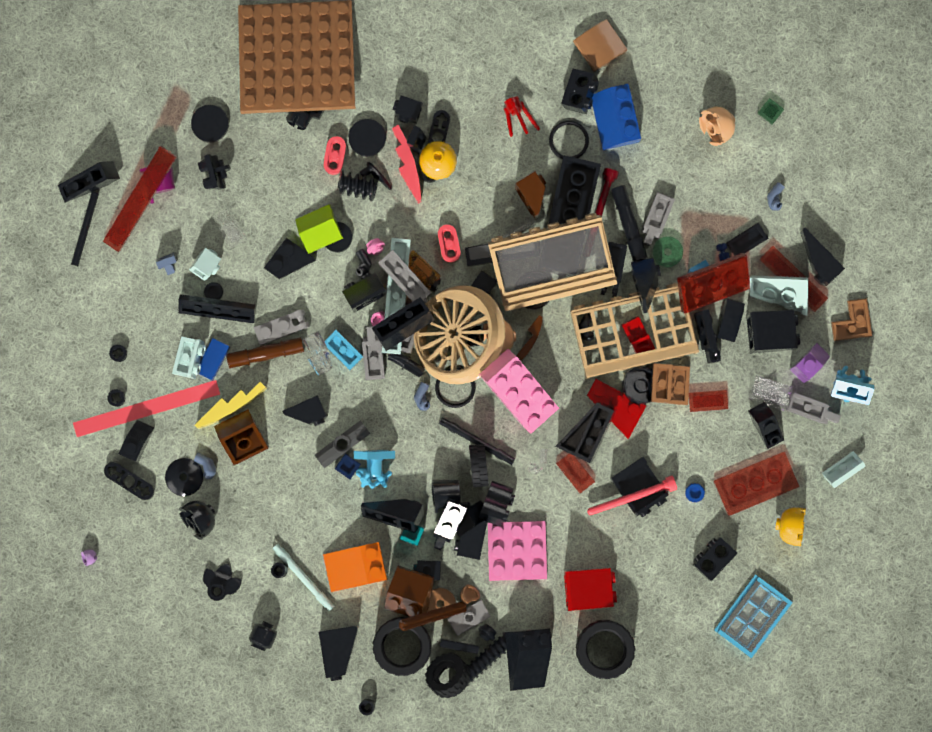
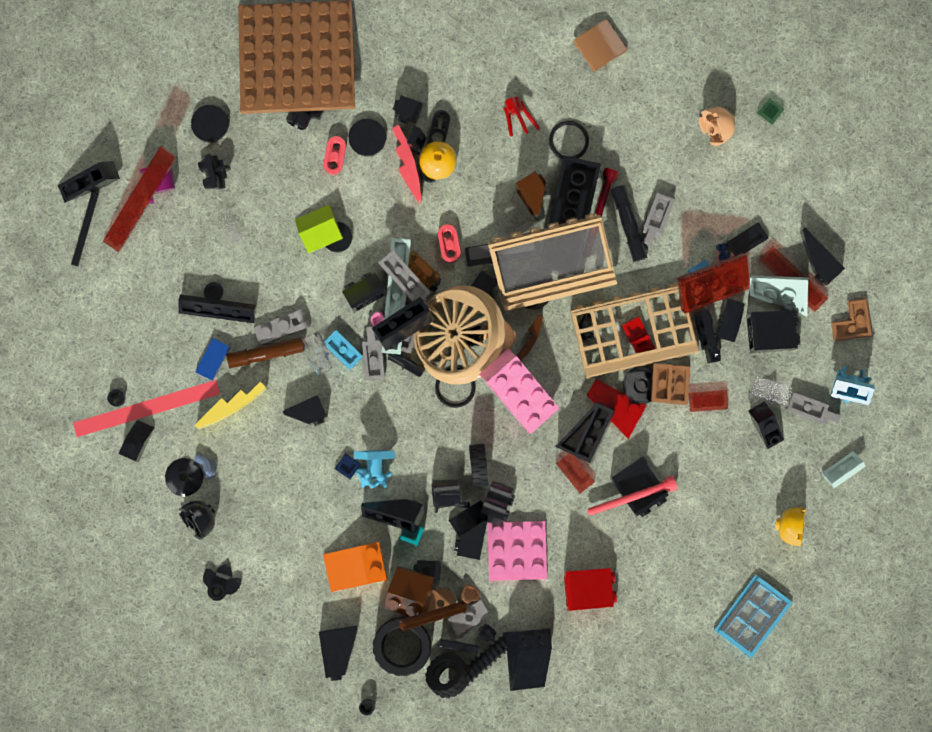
lavender hinge [81,550,97,566] -> none
black beam [104,462,155,500] -> none
black bush [109,345,127,362] -> none
sand blue tile [156,252,177,275] -> none
light aqua bracket [172,336,206,379] -> none
light aqua brick [189,248,221,281] -> none
reddish brown slope [214,409,268,466] -> none
black head [249,621,277,651] -> none
black wing [264,237,316,280] -> none
black hinge [271,563,288,578] -> none
light aqua piece [272,544,335,611] -> none
dark grey piece [315,420,371,469] -> none
black piece [337,170,379,202] -> none
black arm [355,249,372,277] -> none
black bar [359,162,392,190] -> none
bright pink plate [366,238,385,255] -> none
sand blue arm [414,382,430,411] -> none
hinge [433,498,467,551] -> none
black piece [439,417,516,466] -> none
black brick [561,68,599,115] -> none
black tyre [576,620,636,679] -> none
blue slope [592,83,641,150] -> none
black hinge [600,242,627,297] -> none
black slope [631,258,661,314] -> none
clear green piece [652,237,683,268] -> none
blue tile [685,483,705,503] -> none
black brick [693,537,737,582] -> none
clear red tile [714,451,799,516] -> none
sand blue arm [767,182,785,211] -> none
medium lavender slope [790,343,830,383] -> none

